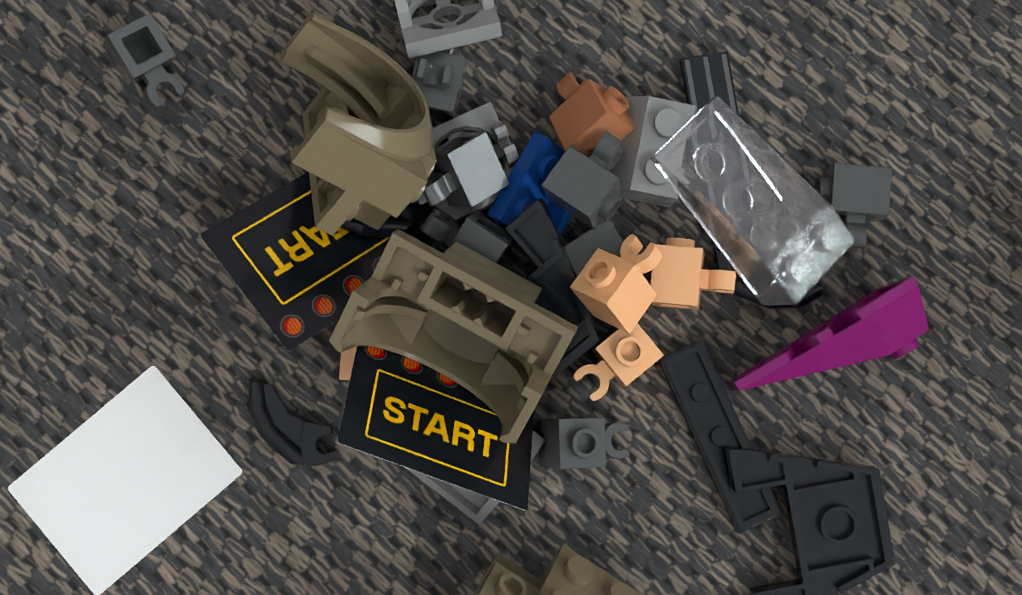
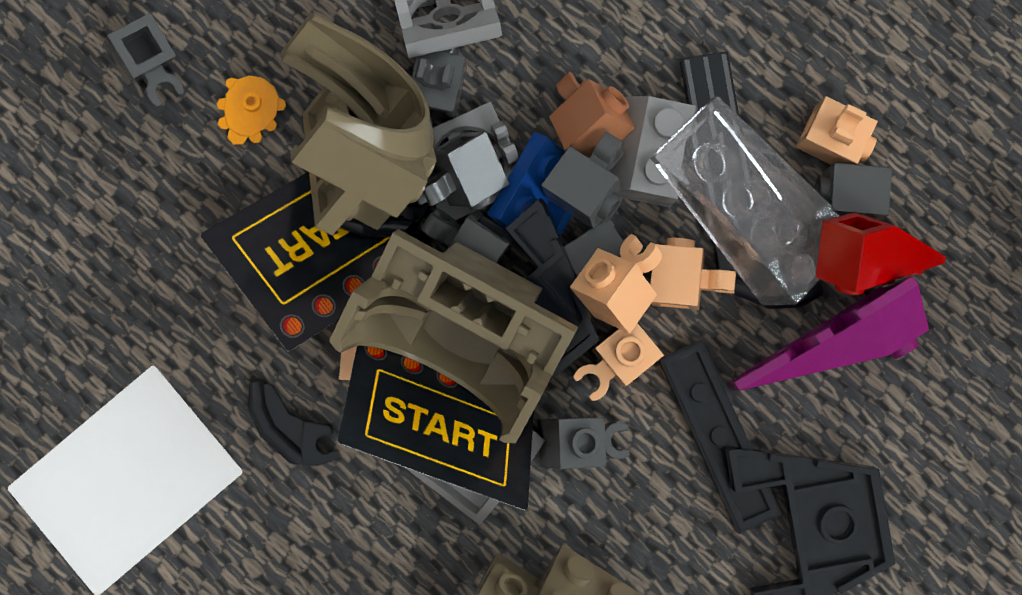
none -> light orange piece [216,75,286,145]
none -> light nougat brick [796,96,878,165]
none -> red slope [815,212,946,295]

